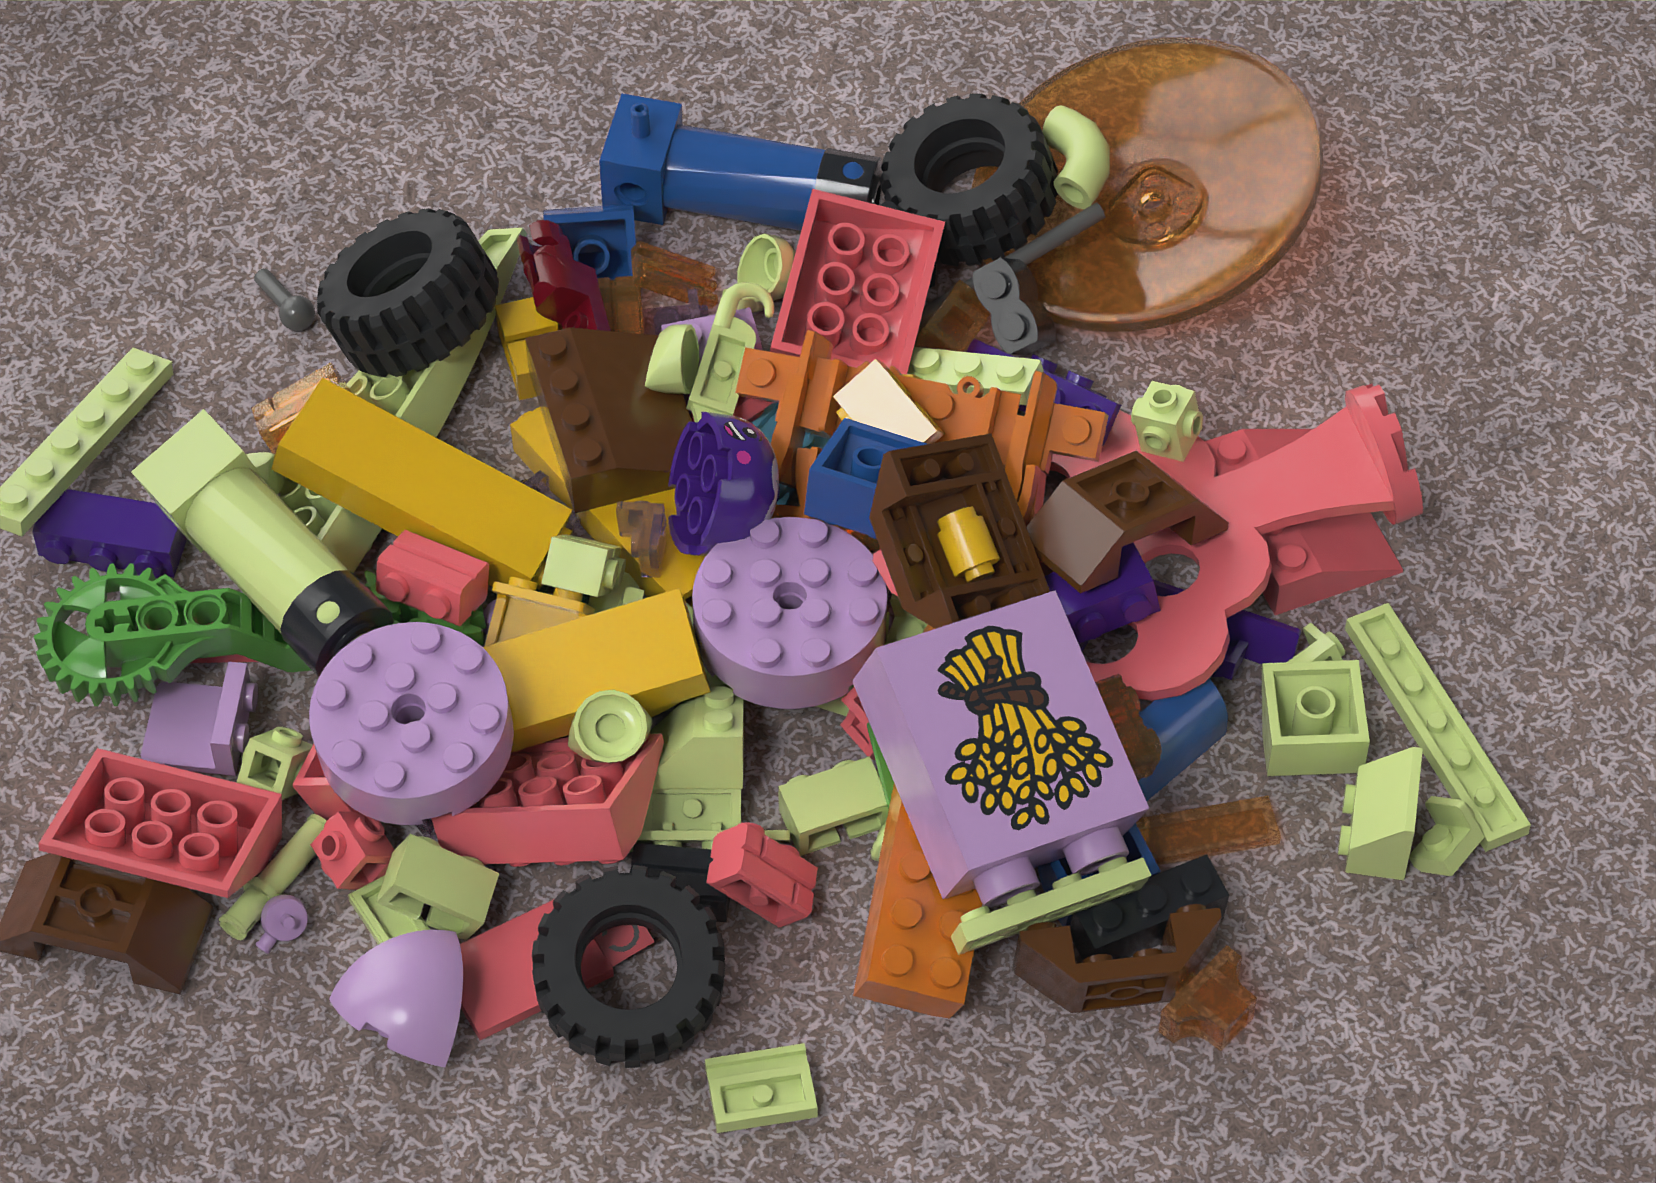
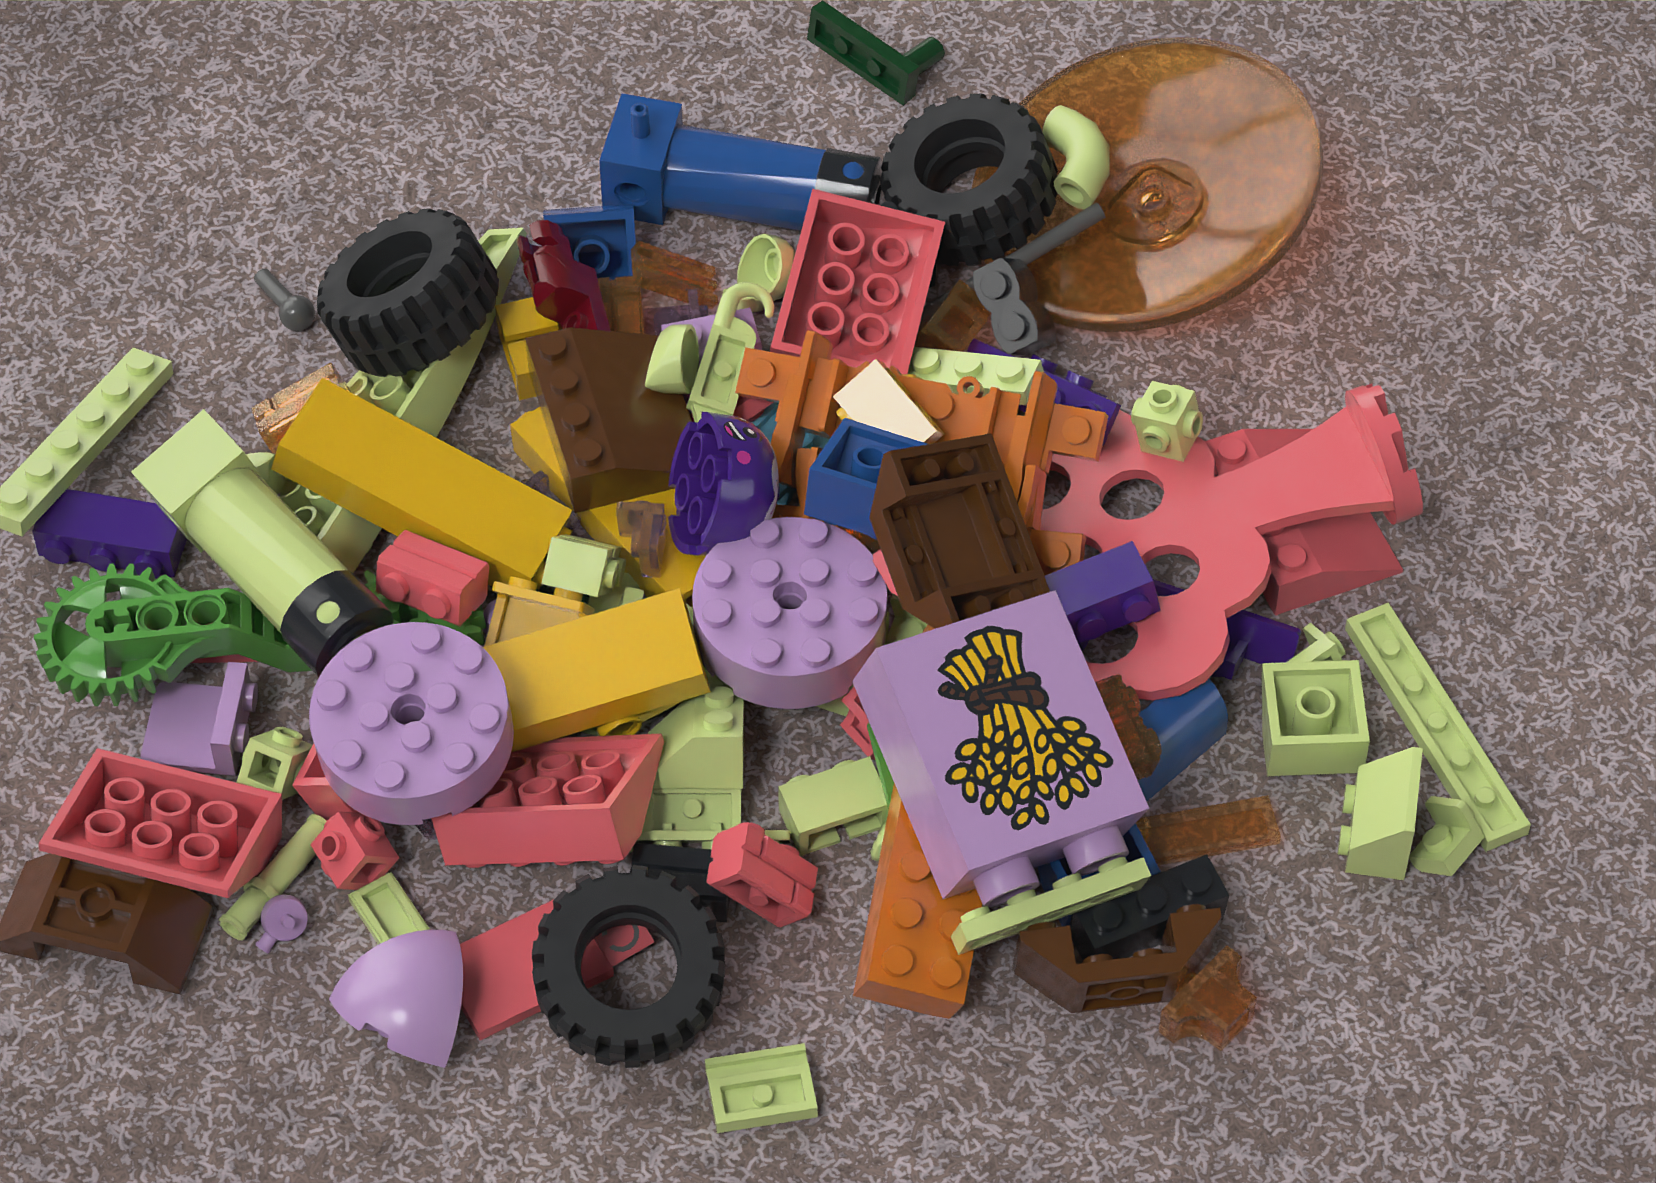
yellowish green piece [376,834,499,940] -> none
yellowish green piece [568,690,652,763] -> none
yellow brick [937,506,1000,583] -> none
reddish brown slope [1026,451,1229,594] -> none
none -> dark green piece [807,0,945,106]

